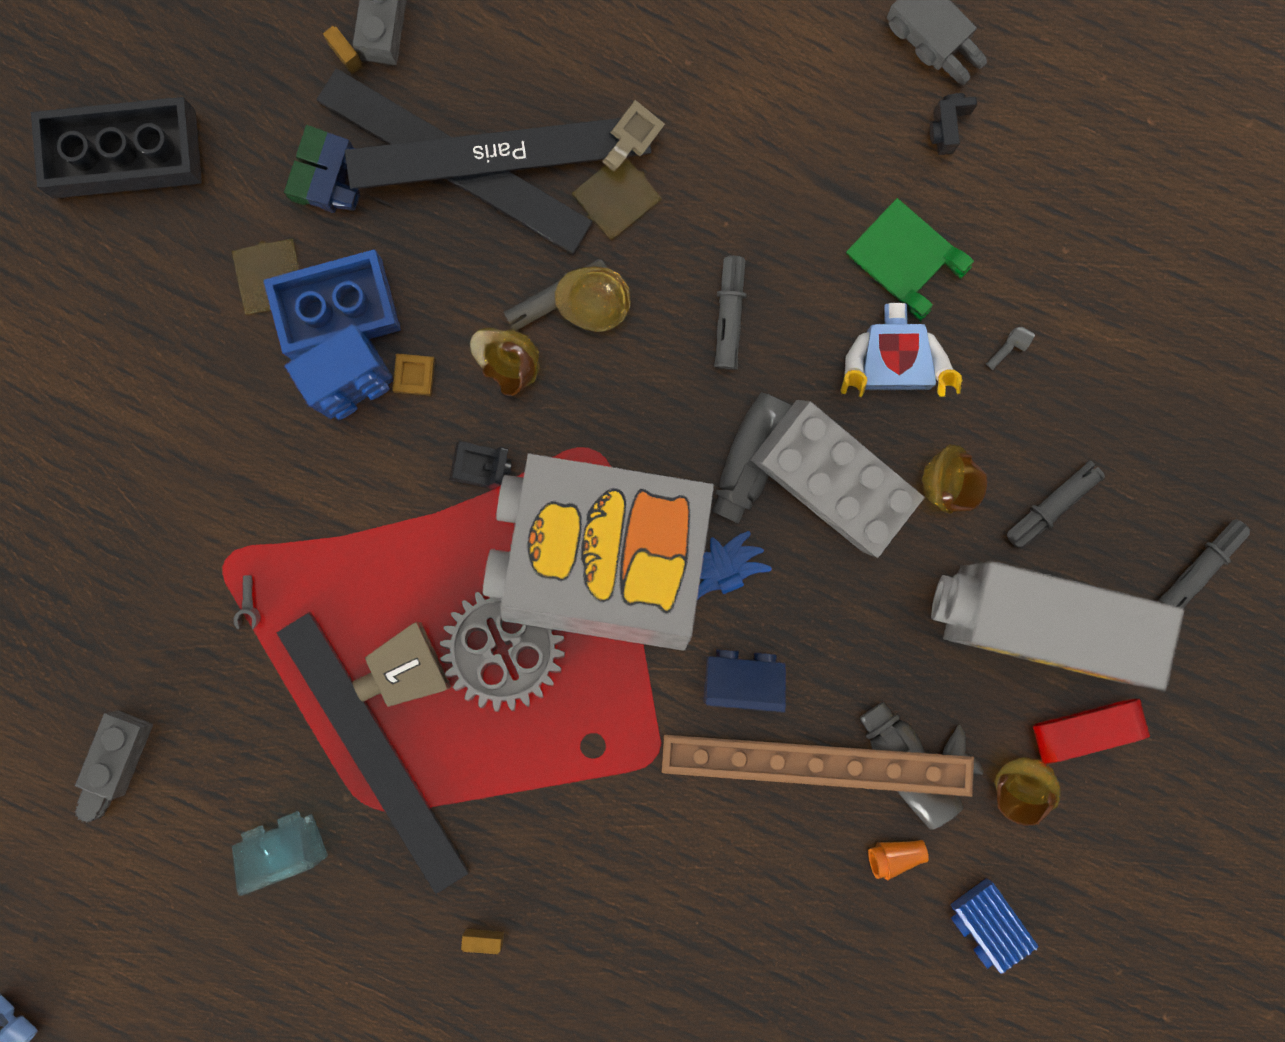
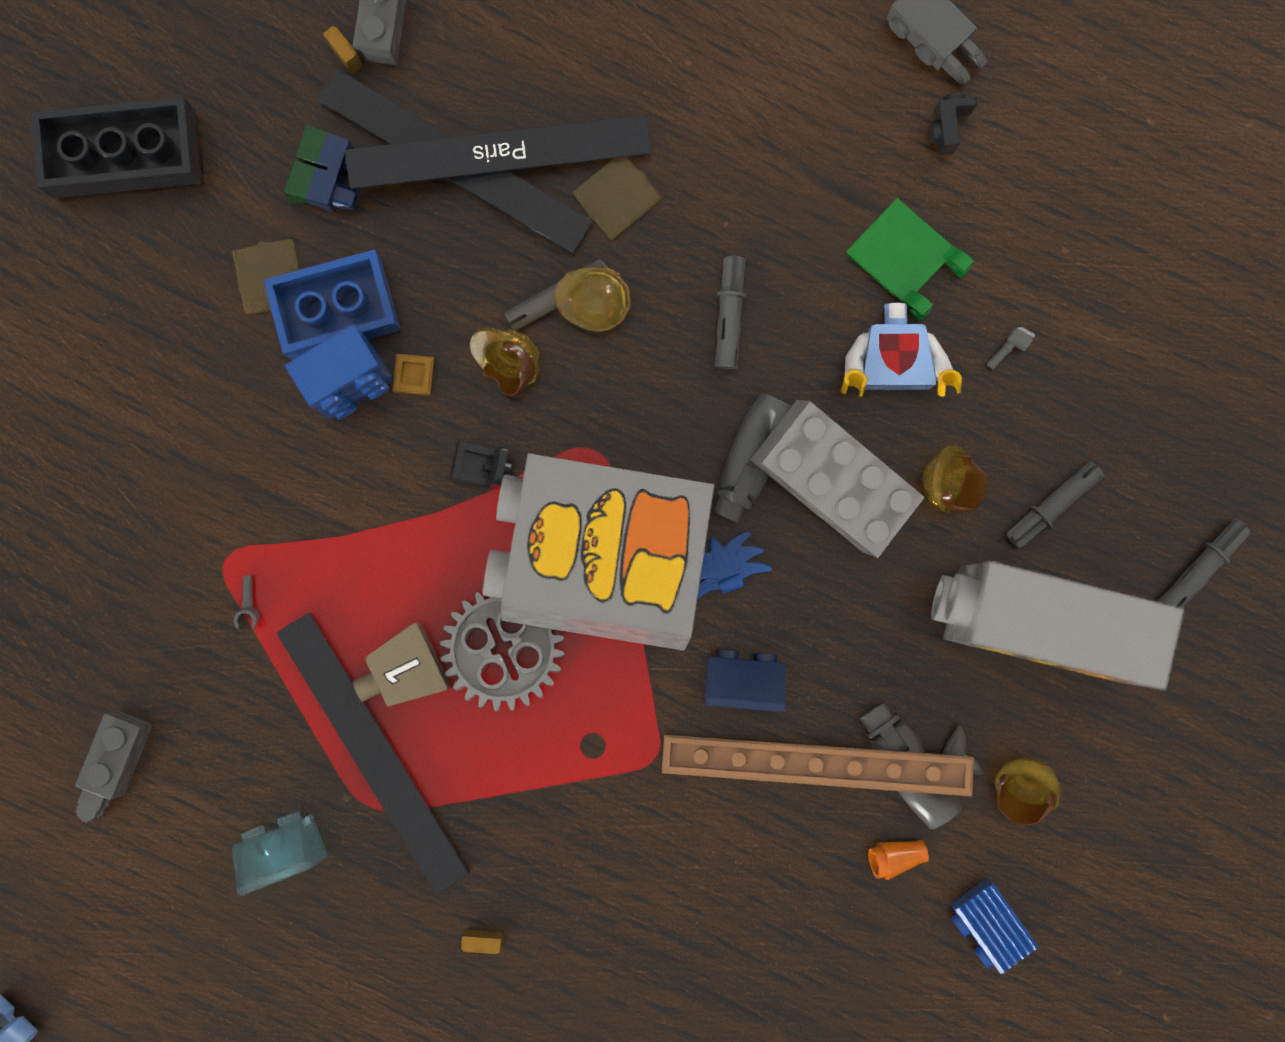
dark tan plate [602,100,665,171] -> none
red beam [1033,698,1150,764] -> none

